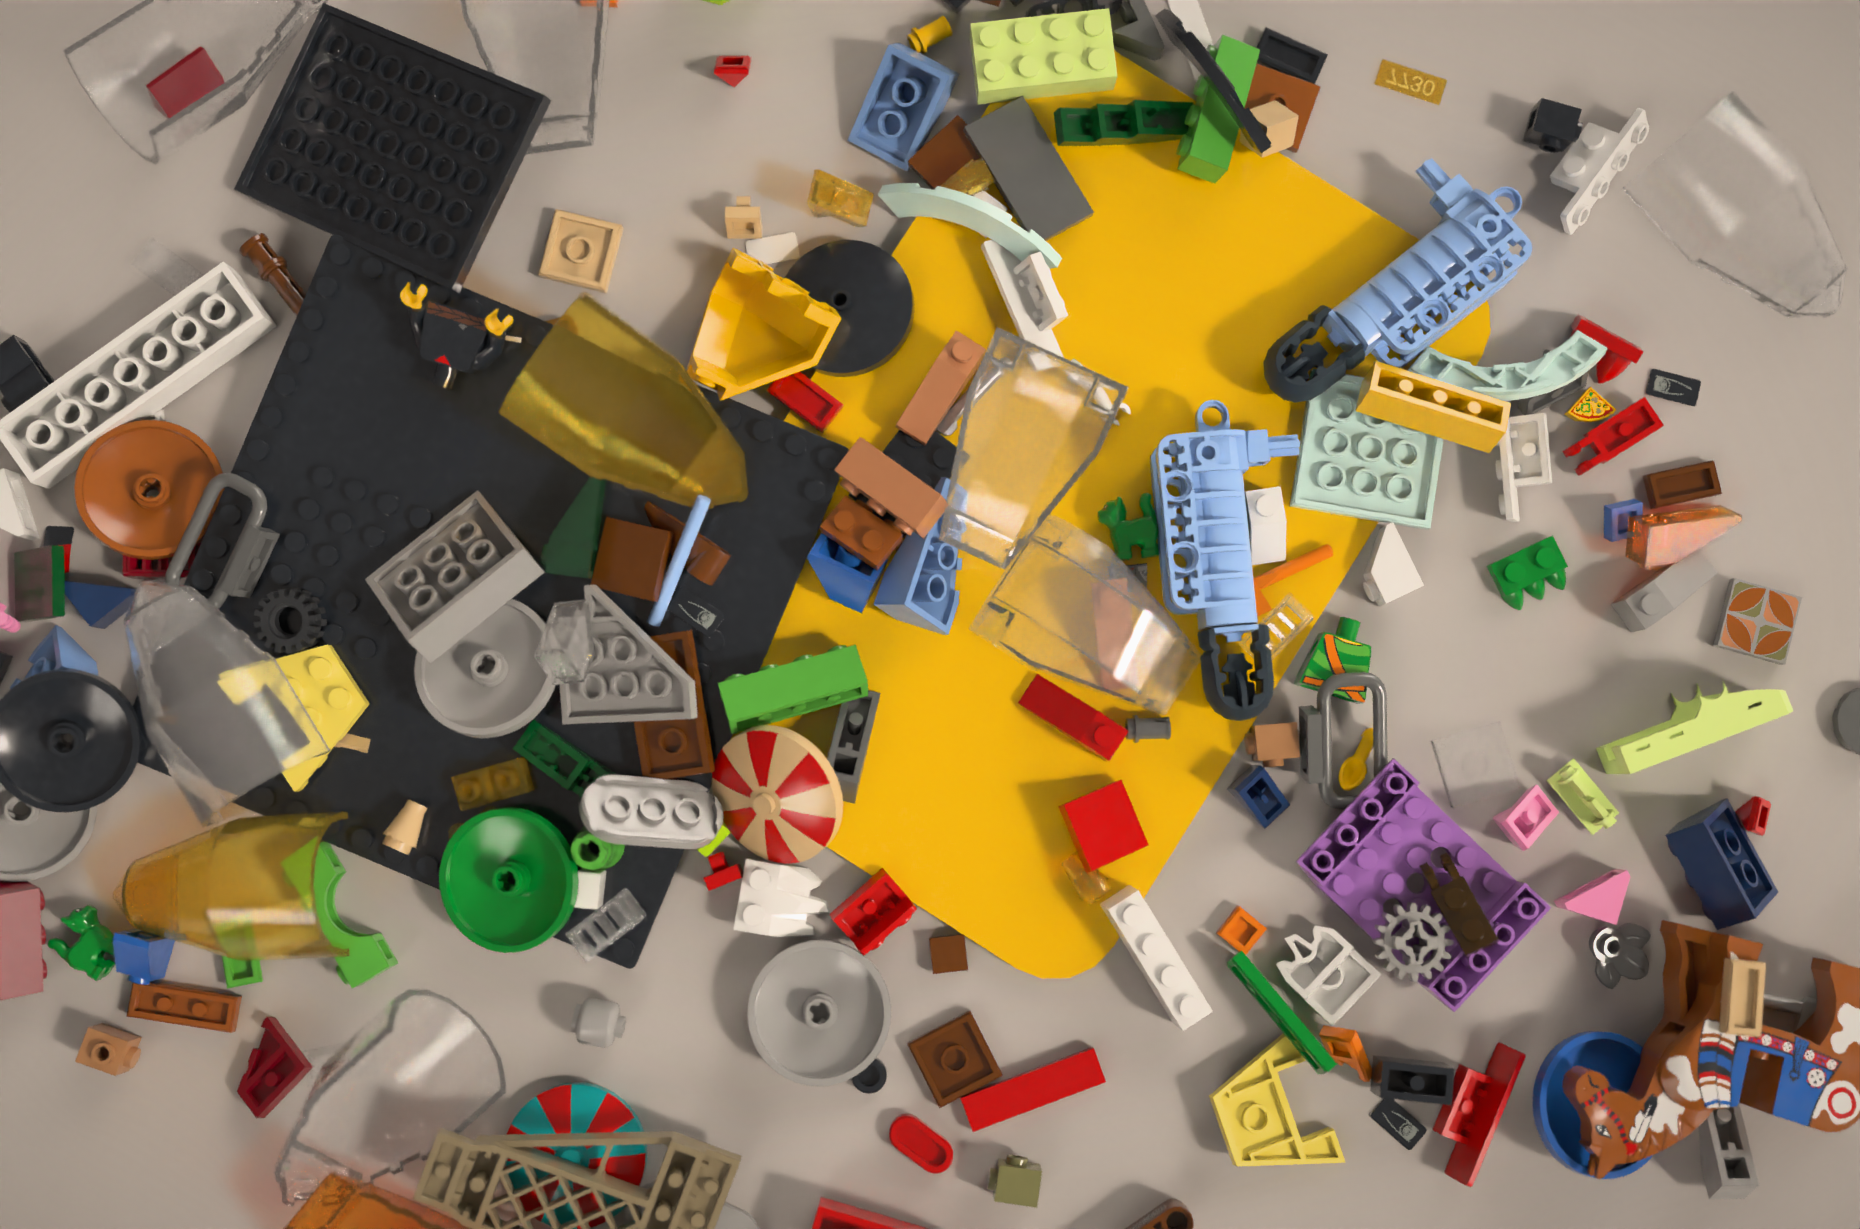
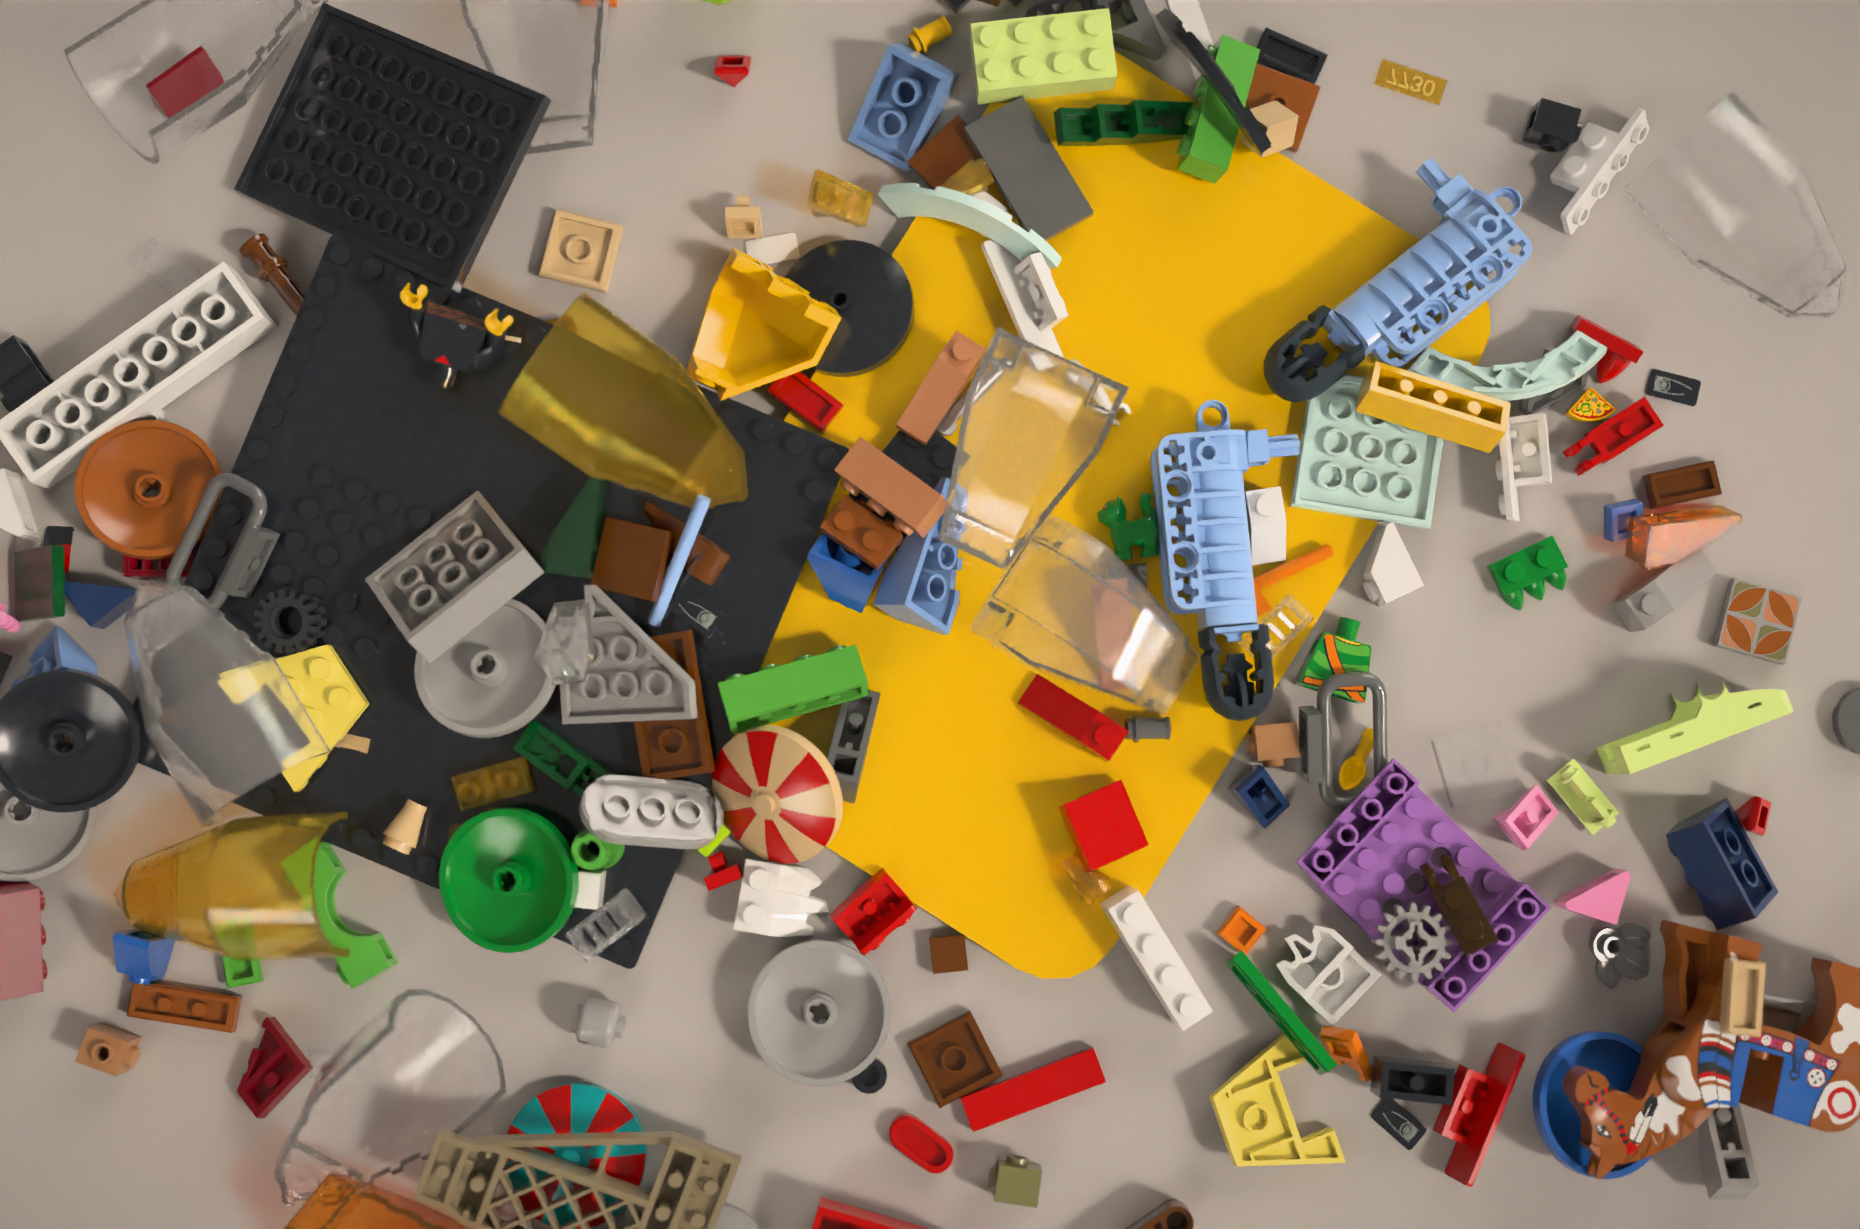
green animal [47,905,116,981] -> none

